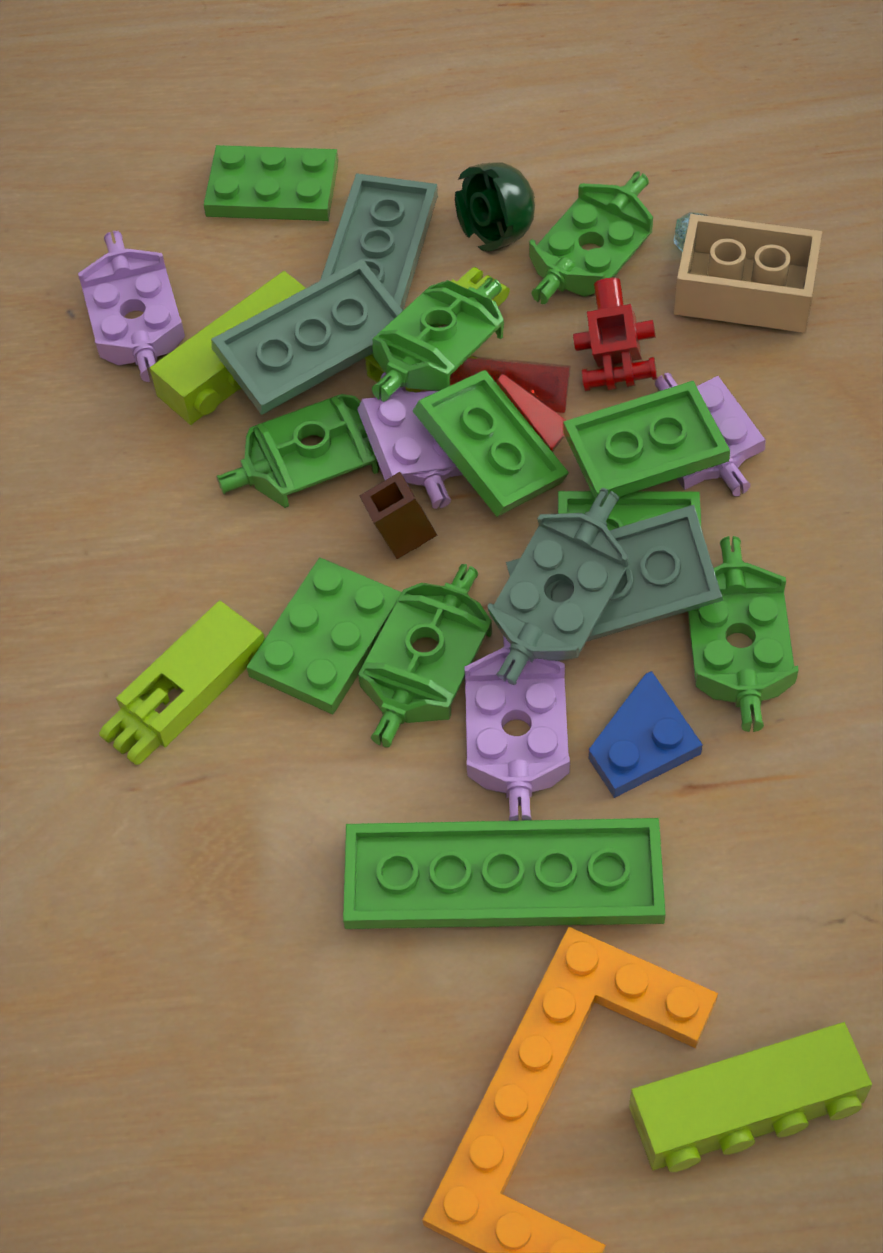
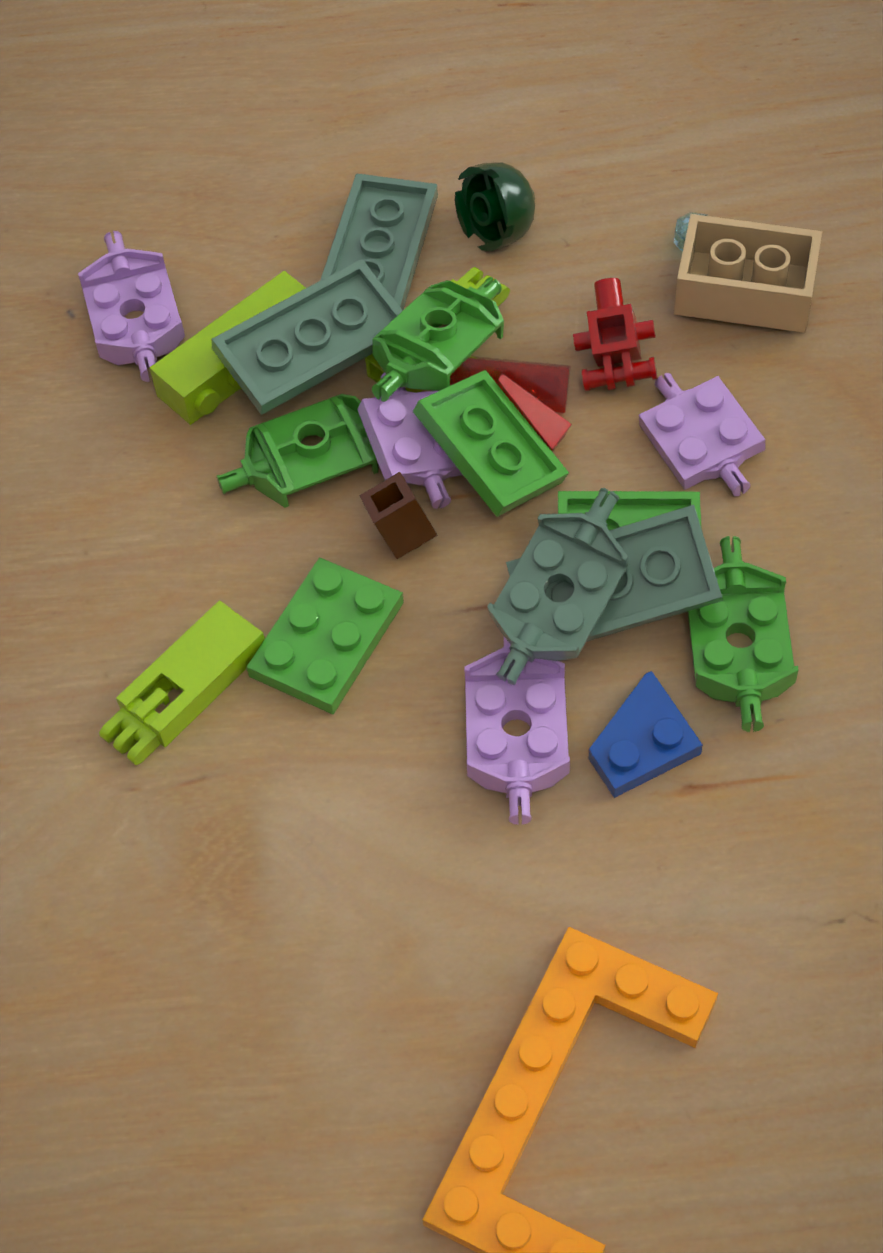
bright green plate [204,145,338,221] -> none
bright green plate [343,818,666,929] -> none
bright green plate [358,564,492,748] -> none
bright green plate [529,171,653,304] -> none
bright green plate [563,381,730,499] -> none
lime brick [629,1022,872,1172] -> none

